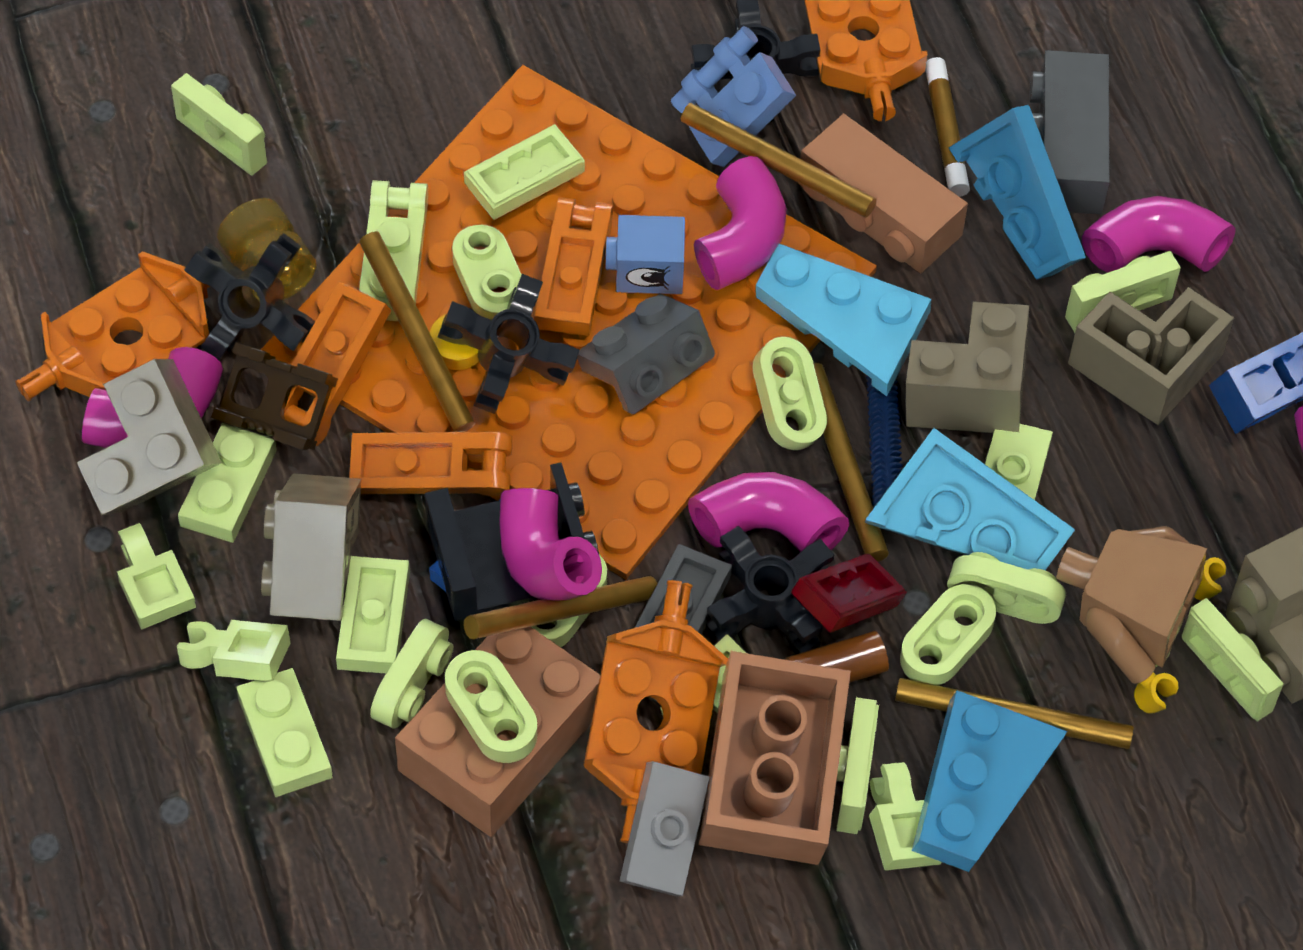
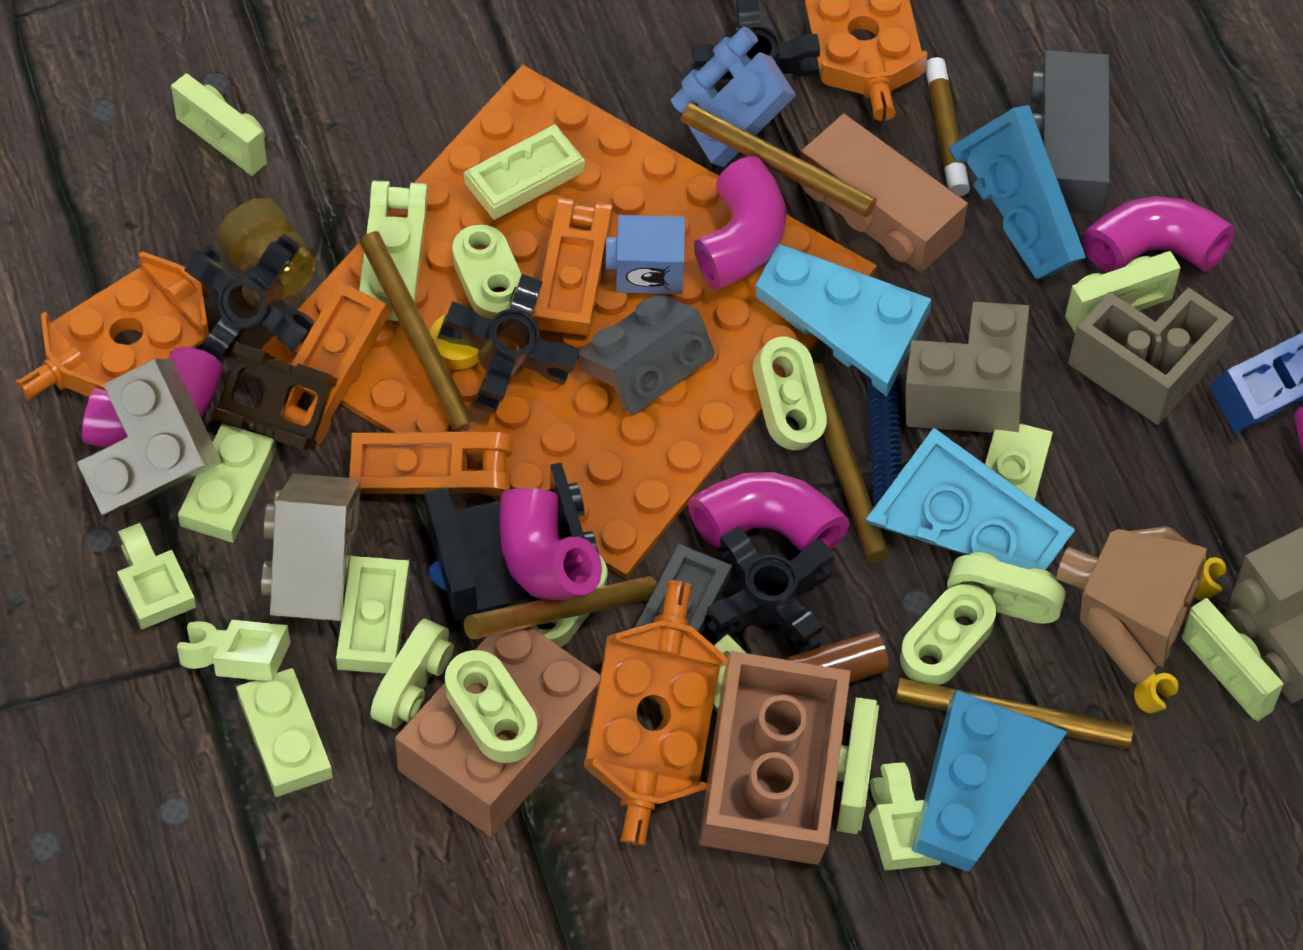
light grey plate [619,761,710,897] -> none
dark red plate [791,553,907,633] -> none

